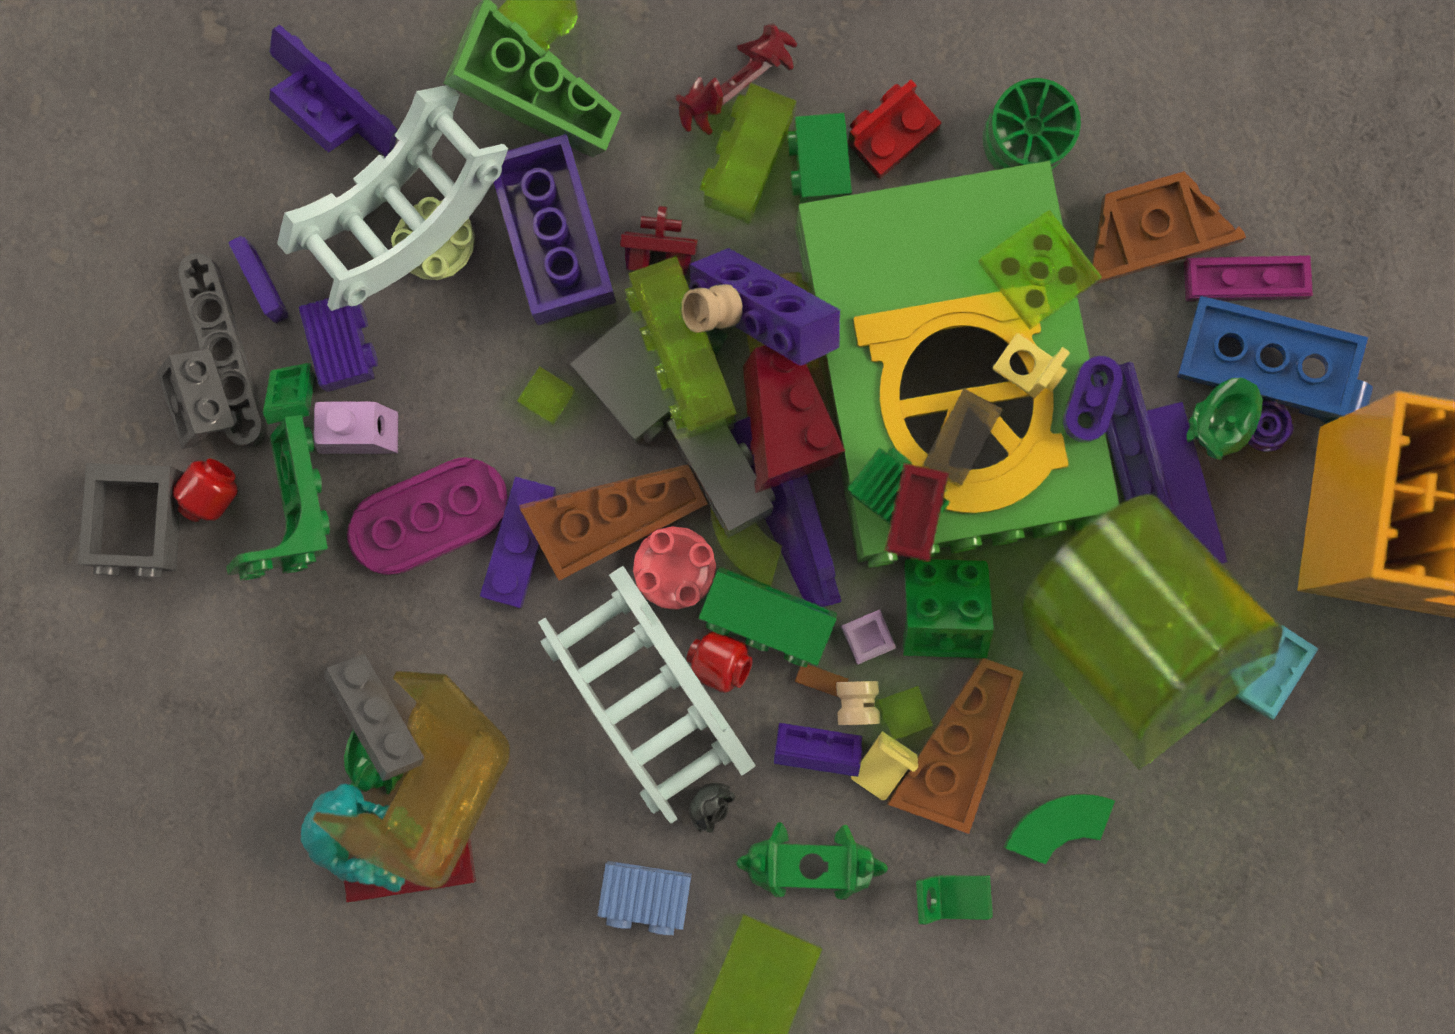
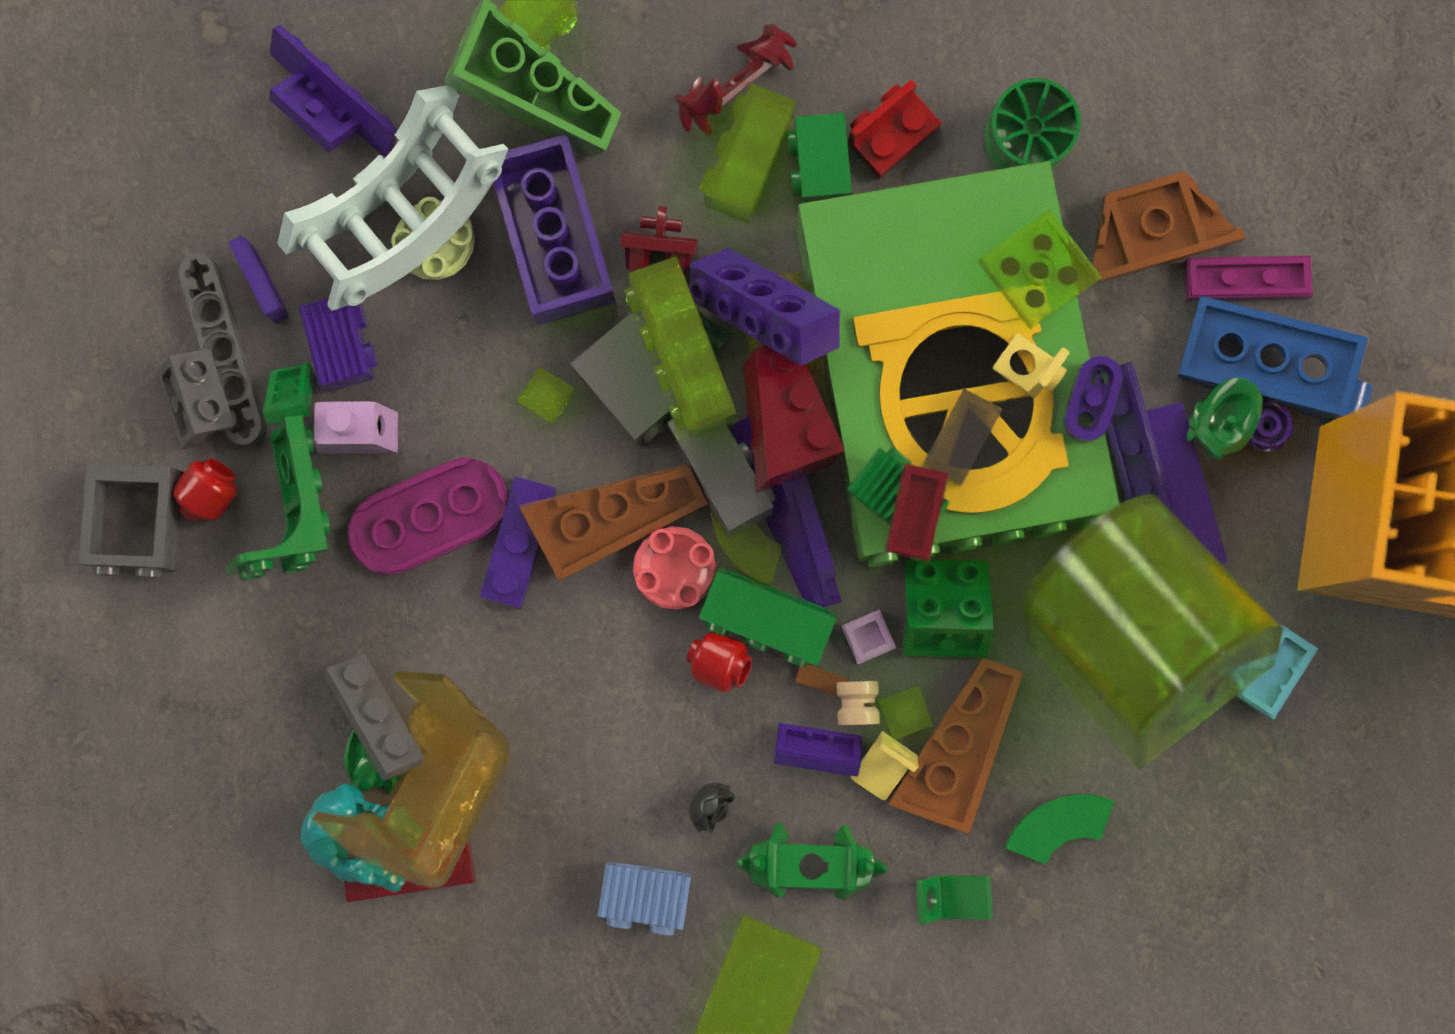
light aqua fence [538,566,756,824] -> none
tan wheel [681,284,742,333] -> none

